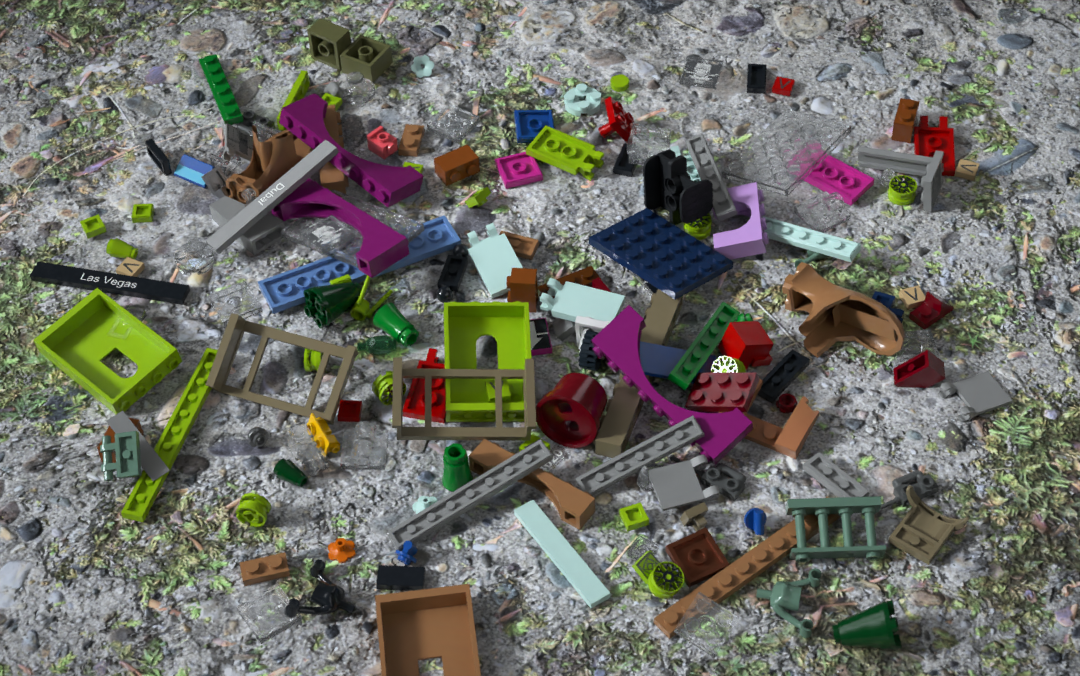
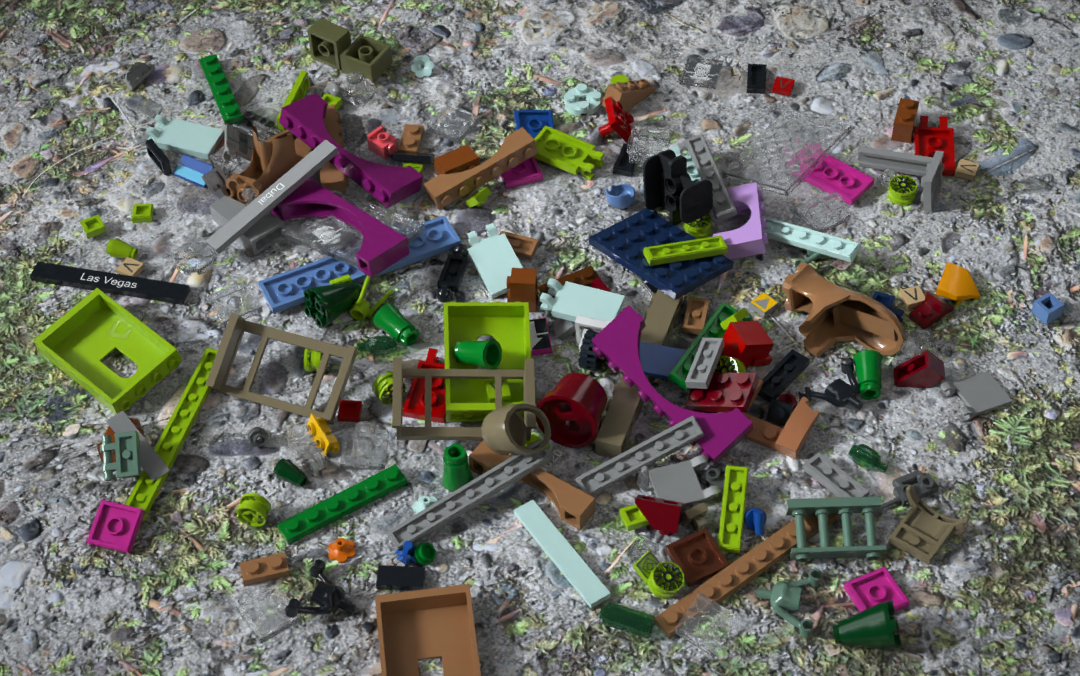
none -> dark pink tile [86,499,145,555]
none -> light grey plate [125,62,156,91]
none -> light aqua tile [146,114,225,160]
none -> green plate [277,464,407,545]
none -> black tile [393,151,435,164]
none -> green plate [414,542,436,565]
none -> medium nougat arch [424,127,538,210]
none -> green plant [453,340,502,369]
none -> dark tan piece [481,403,551,456]
none -> clear green brick [599,602,655,639]
none -> medium nougat slope [602,79,656,112]
none -> medium blue hair [605,184,637,209]
none -> dark red slope [635,494,683,536]
none -> lime tile [643,235,728,266]
none -> medium nougat plate [682,297,709,335]
none -> light grey plate [685,338,725,389]
none -> lime tile [718,465,749,554]
none -> lime plate [720,307,749,330]
none -> tile [749,292,779,318]
none -> black plate [766,398,794,426]
none -> black piece [798,358,863,410]
none -> dark pink tile [843,567,910,612]
none -> clear green plant [848,443,889,473]
none -> green plant [853,350,883,400]
none -> clear plate [900,337,923,358]
none -> light orange slope [935,262,980,305]
none -> medium blue plate [1031,292,1064,325]

